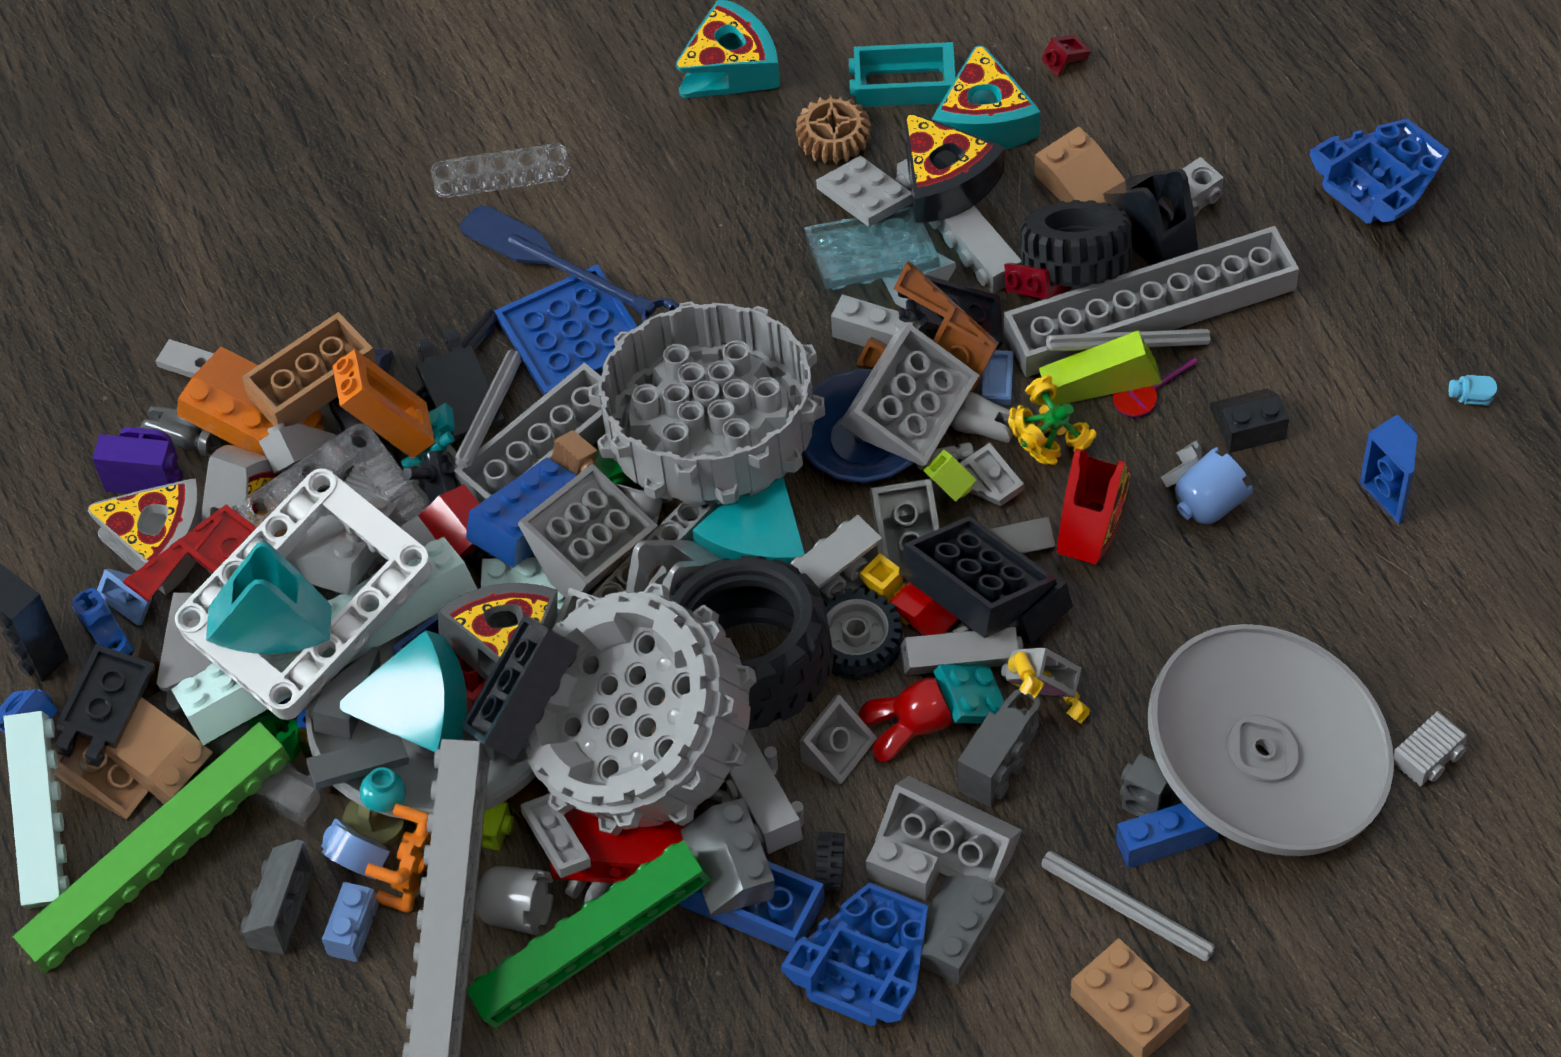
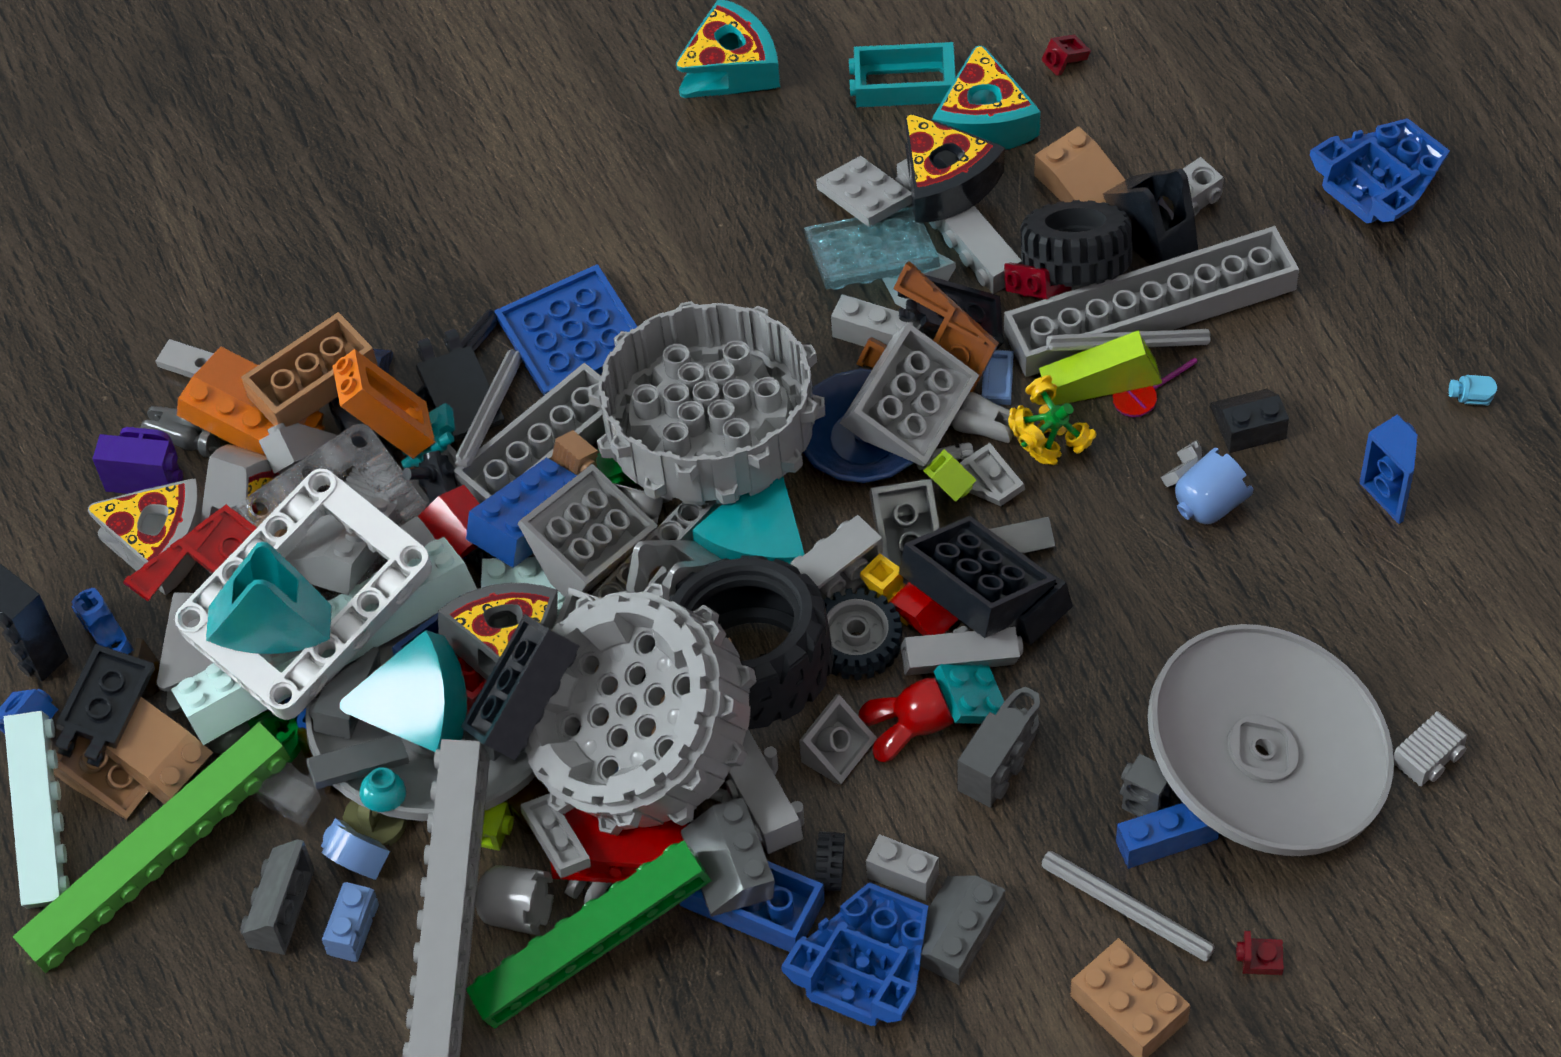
medium blue slope [97,568,152,626] -> none
orange plate [365,803,431,913] -> none
clear beam [431,143,570,198] -> none
dark blue piece [460,205,679,322] -> none
medium nougat gear [796,95,871,165] -> none
light grey slope [875,776,1022,885] -> none
torso [1001,648,1090,724] -> none
red piece [1057,448,1132,565] -> none
none -> dark red bracket [1236,931,1283,975]

